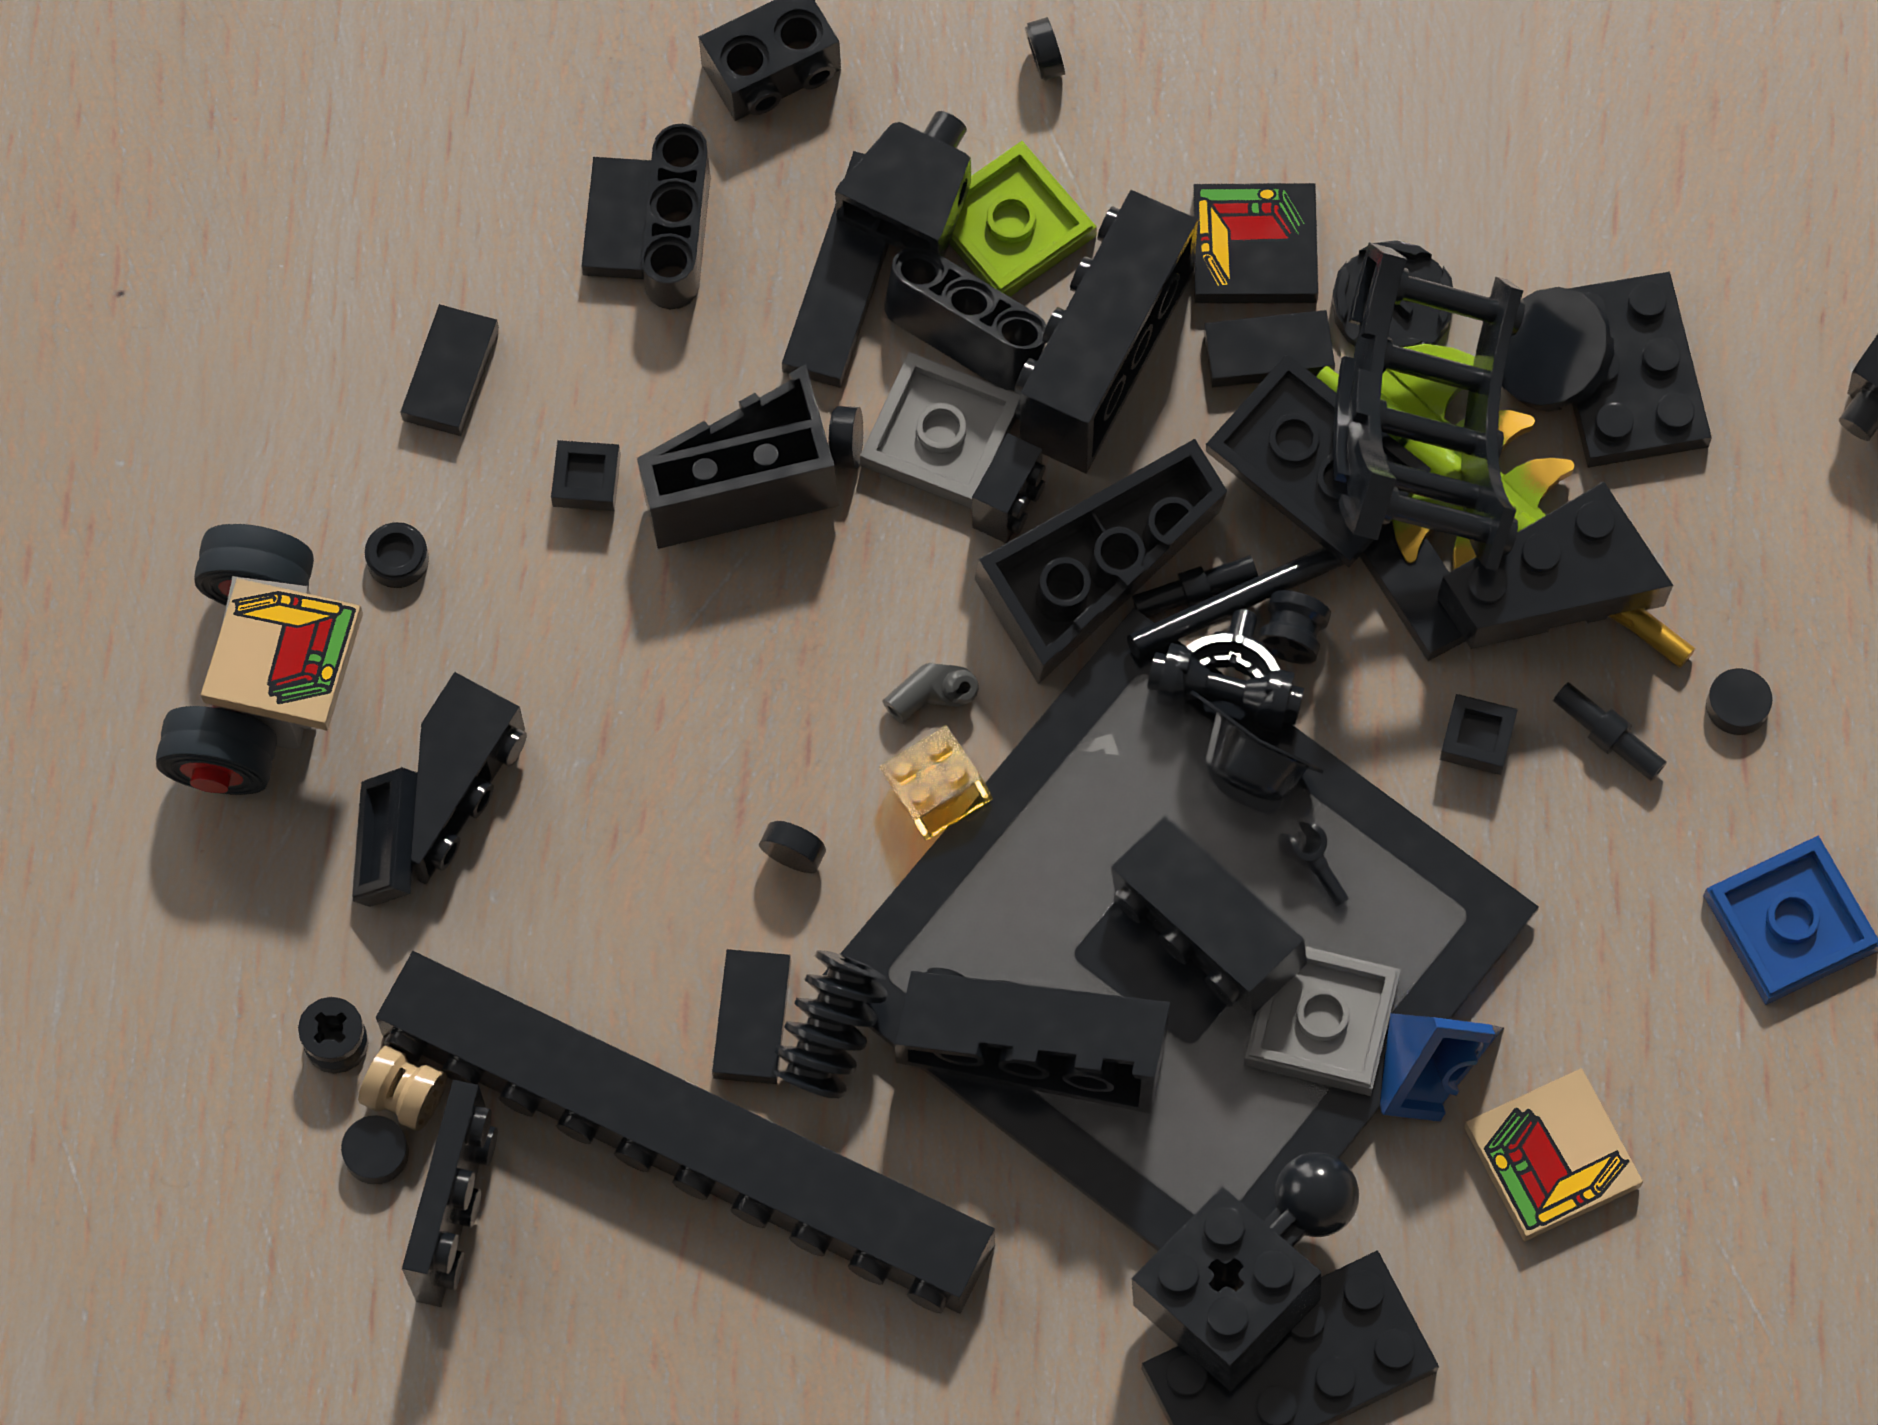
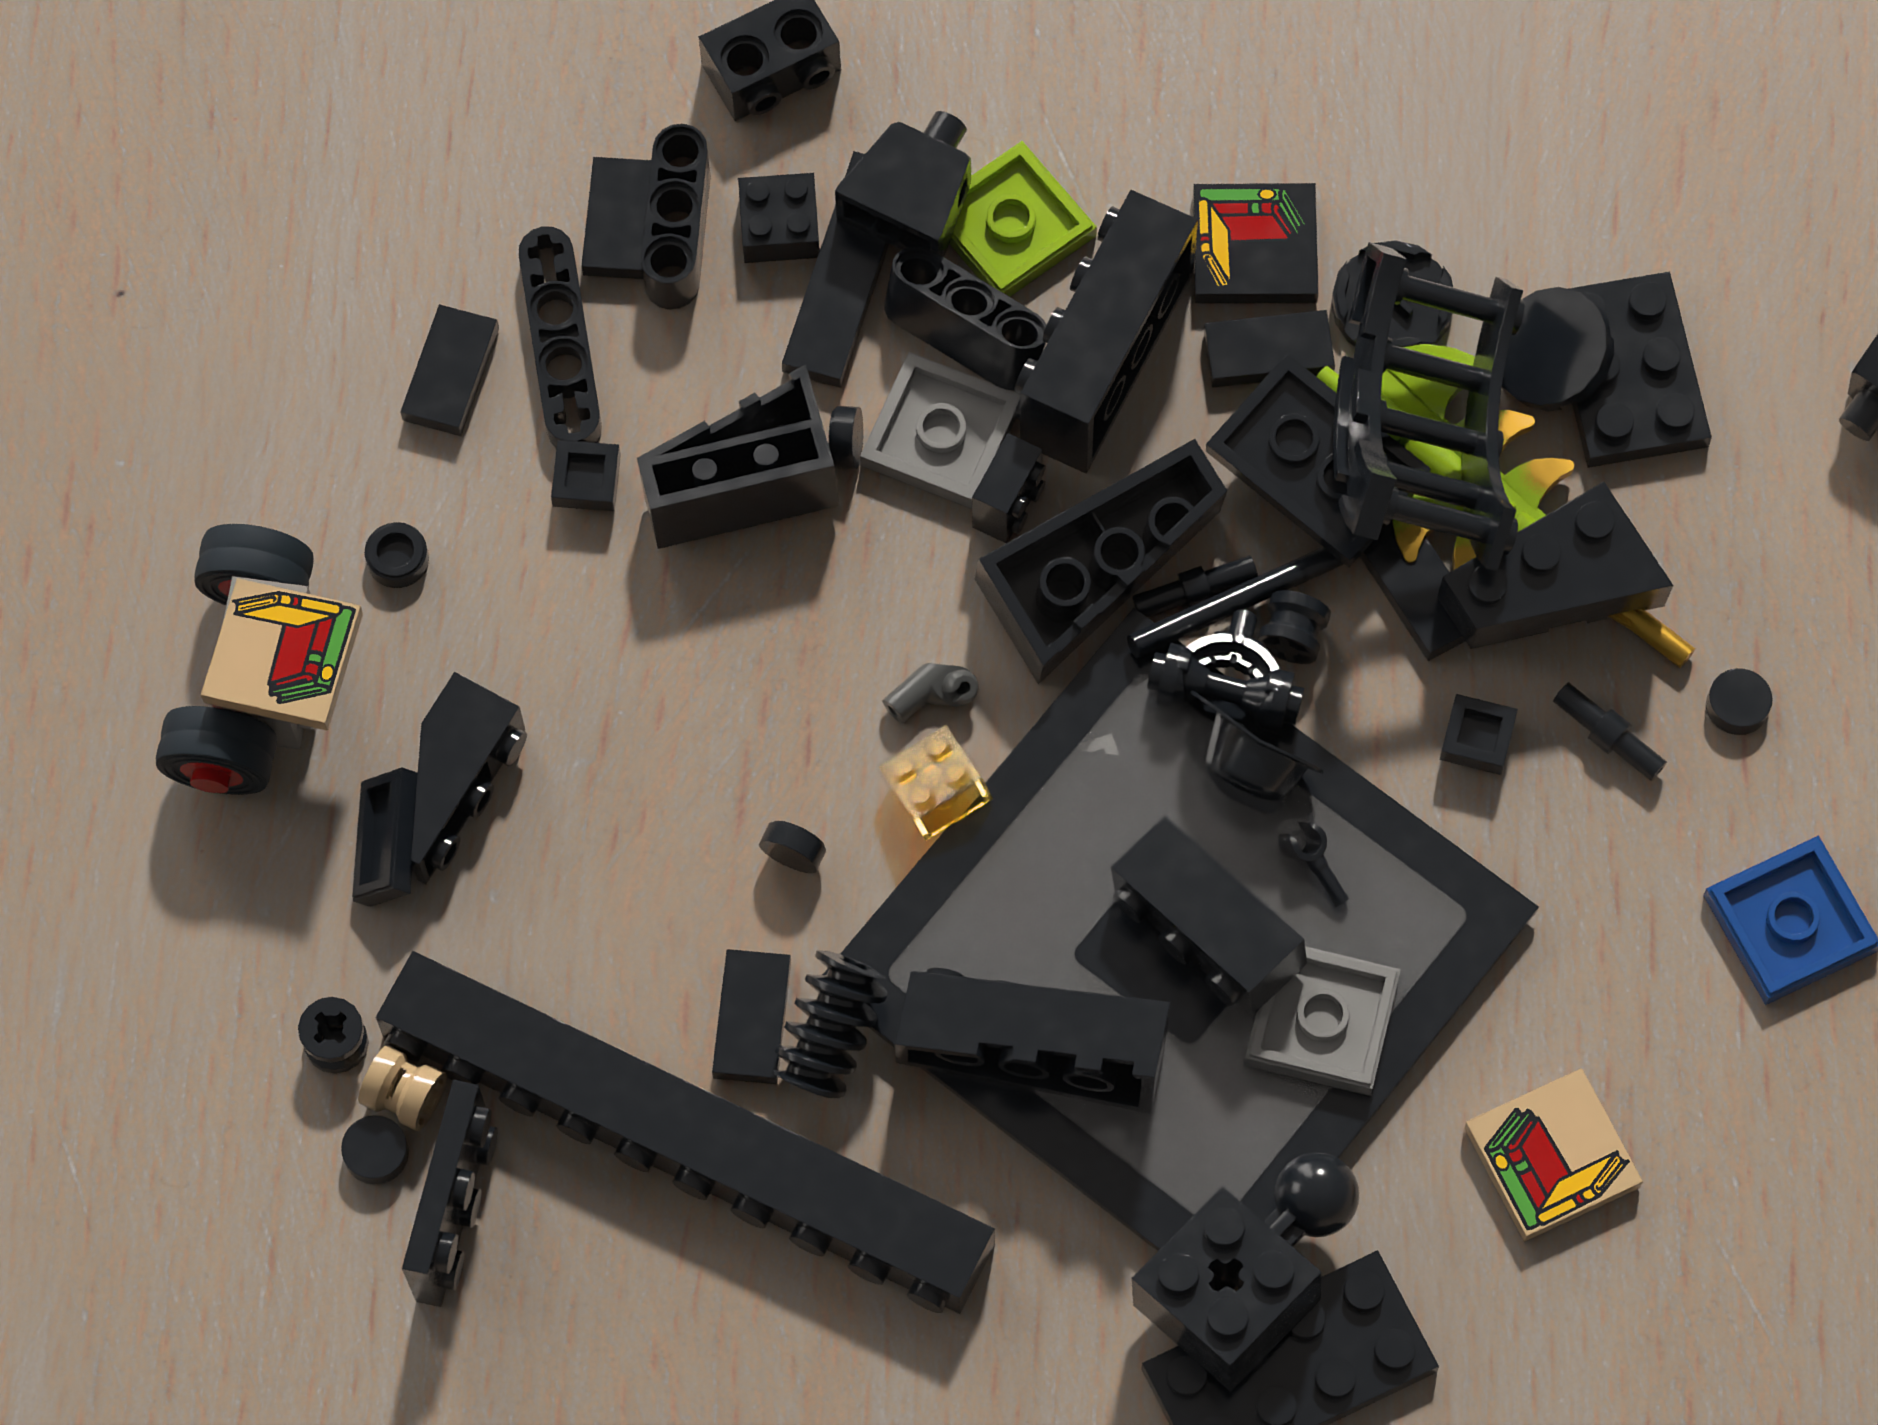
black tile [1025,17,1065,81] -> none
blue slope [1380,1013,1504,1122] -> none
none -> black beam [519,226,602,448]
none -> black piece [738,173,820,263]

